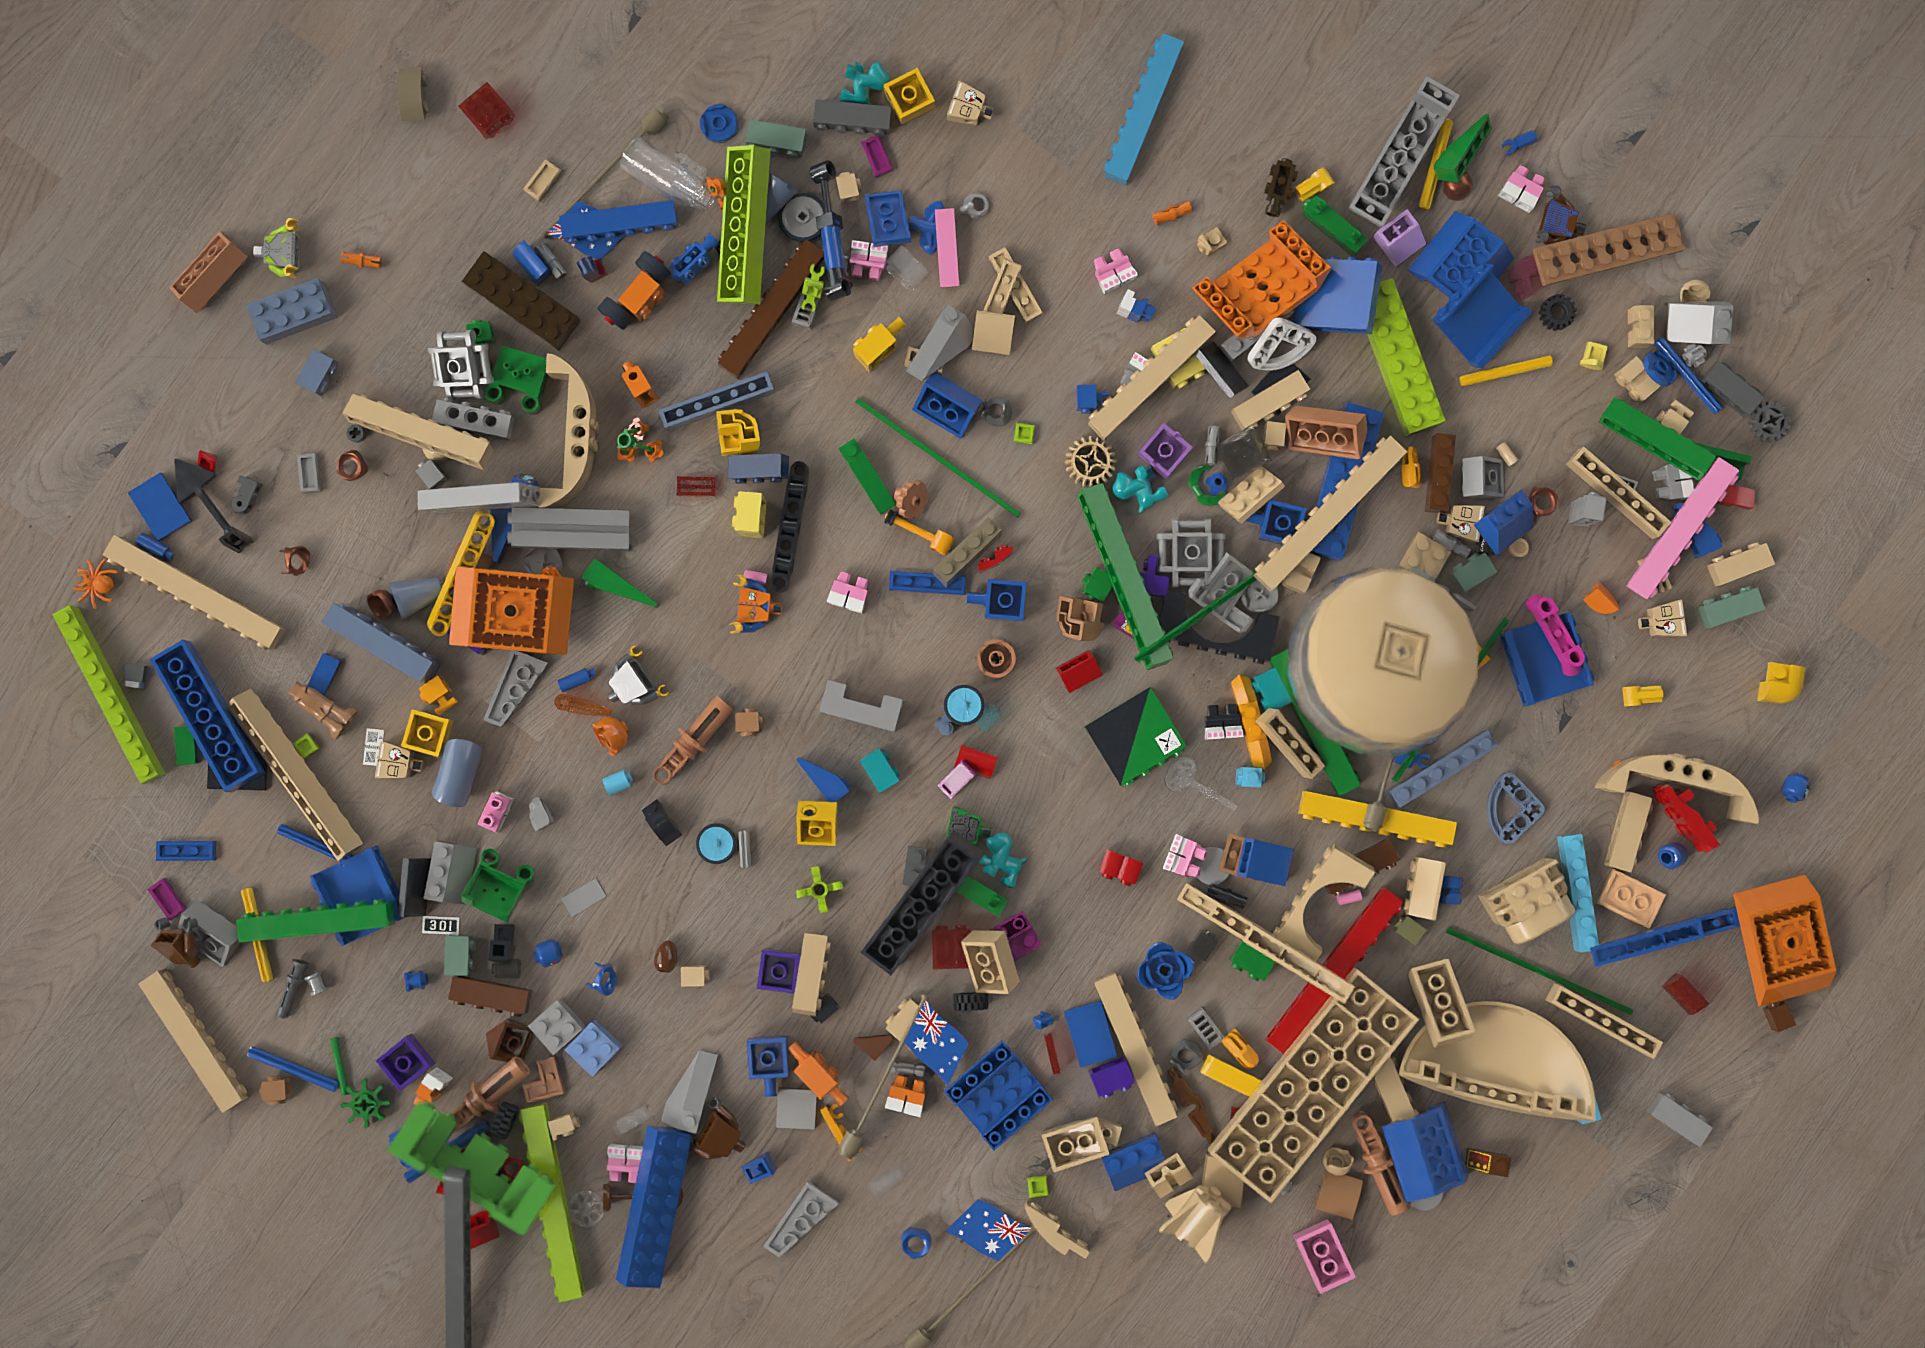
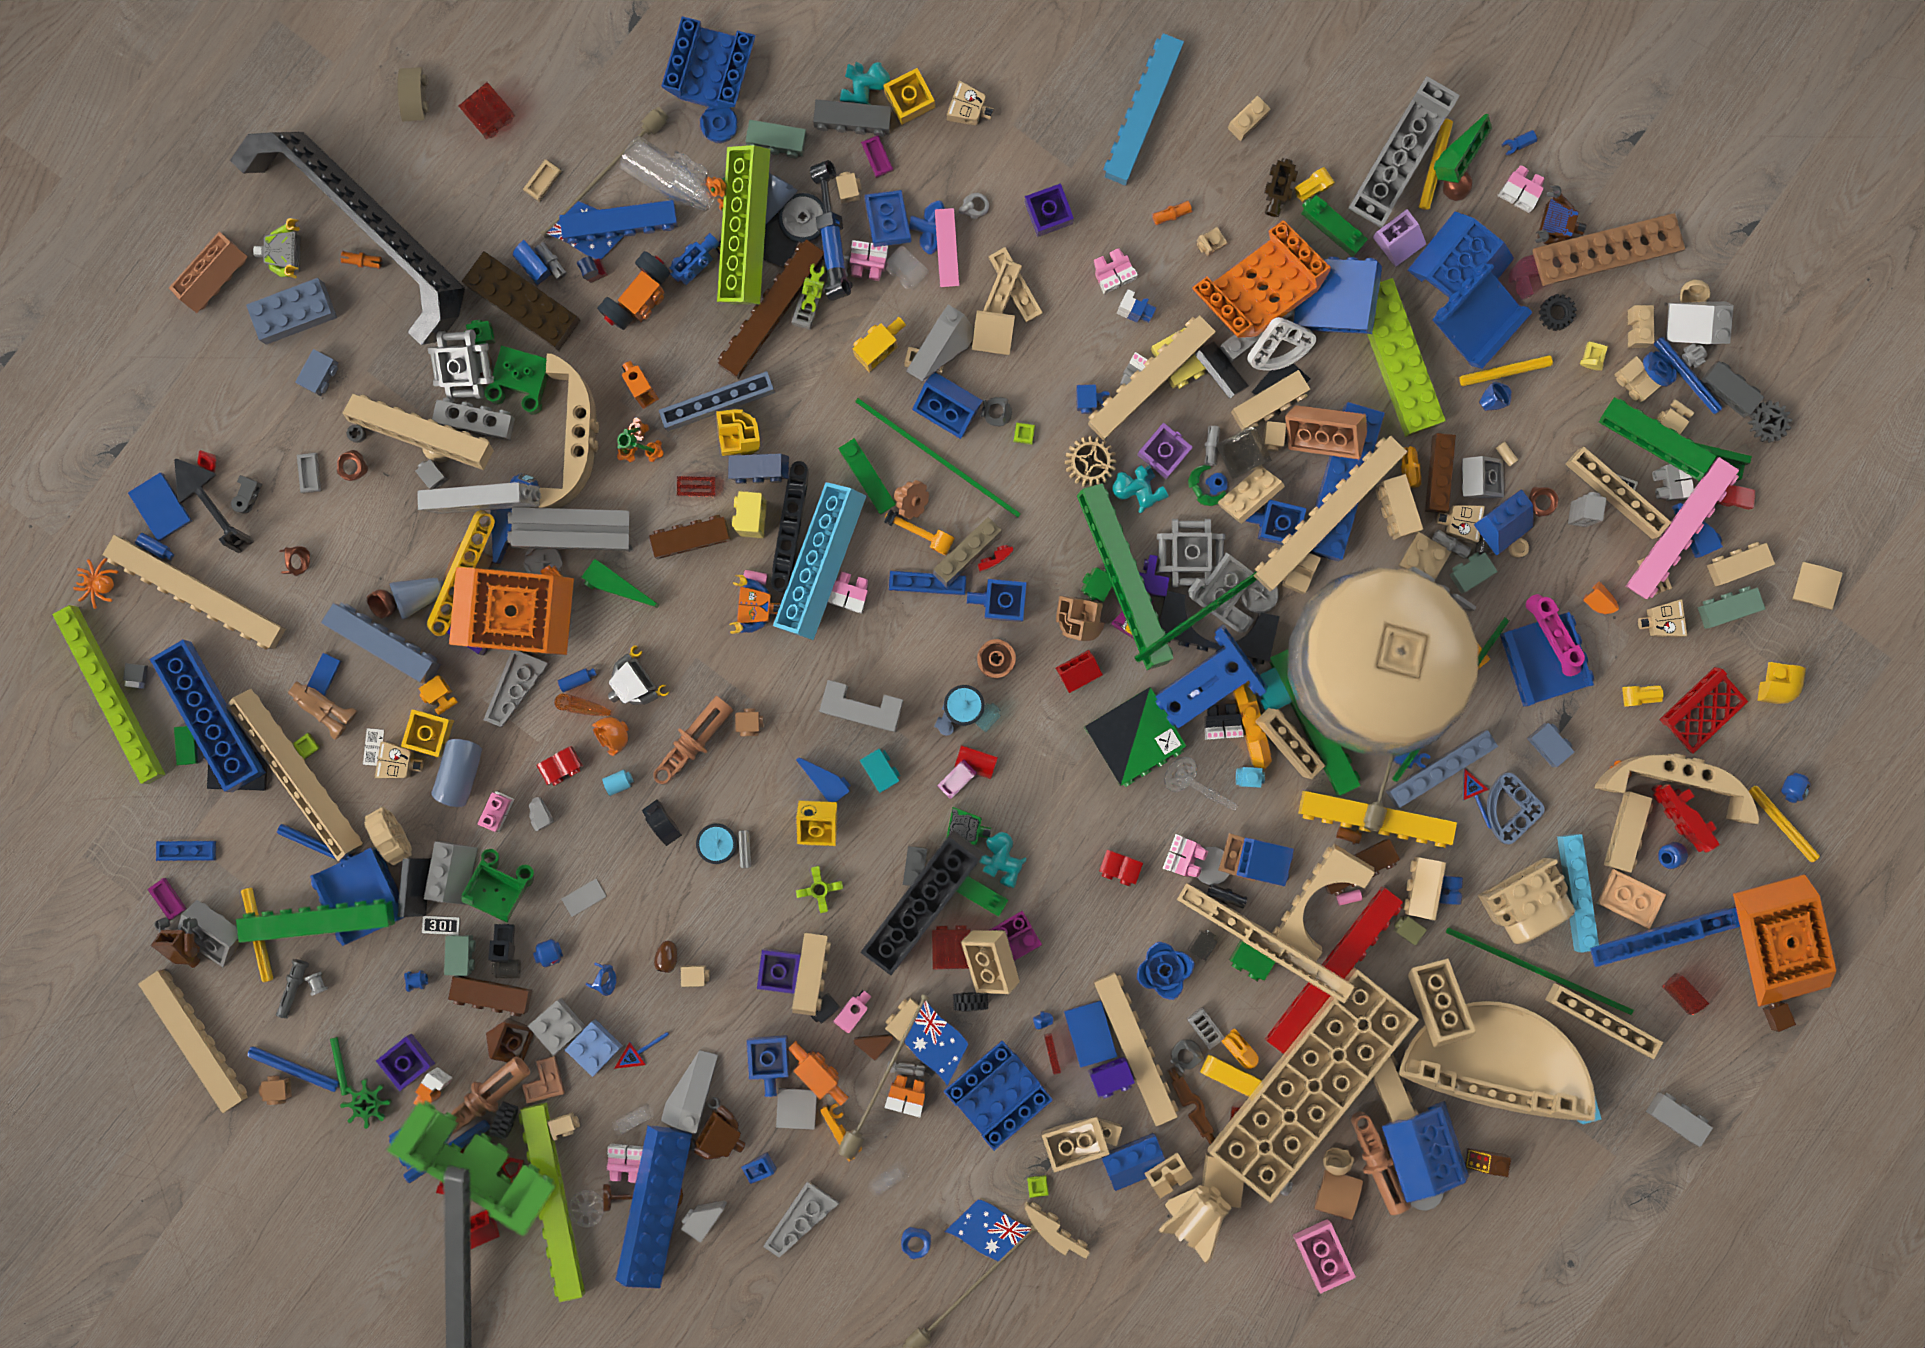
none -> black arch [230,132,465,345]
none -> tan connector [364,807,412,865]
none -> red brick [536,746,583,786]
none -> piece [614,1032,669,1069]
none -> reddish brown brick [649,515,731,559]
none -> blue slope [661,16,756,109]
none -> light grey slope [682,1201,727,1243]
none -> black window [763,213,798,268]
none -> medium azure brick [773,482,866,640]
none -> bright pink torso [832,990,871,1033]
none -> dark purple brick [1024,183,1074,237]
none -> blue brick [1156,624,1268,728]
none -> tan brick [1228,96,1271,141]
none -> dark orange pin [1336,826,1362,845]
none -> tan brick [1375,474,1423,540]
none -> piece [1463,768,1492,829]
none -> blue hat [1479,382,1512,411]
none -> sand blue brick [1527,723,1574,767]
none -> red fence [1659,667,1748,754]
none -> yellow axle [1749,786,1820,862]
none -> tan slope [1793,562,1843,610]

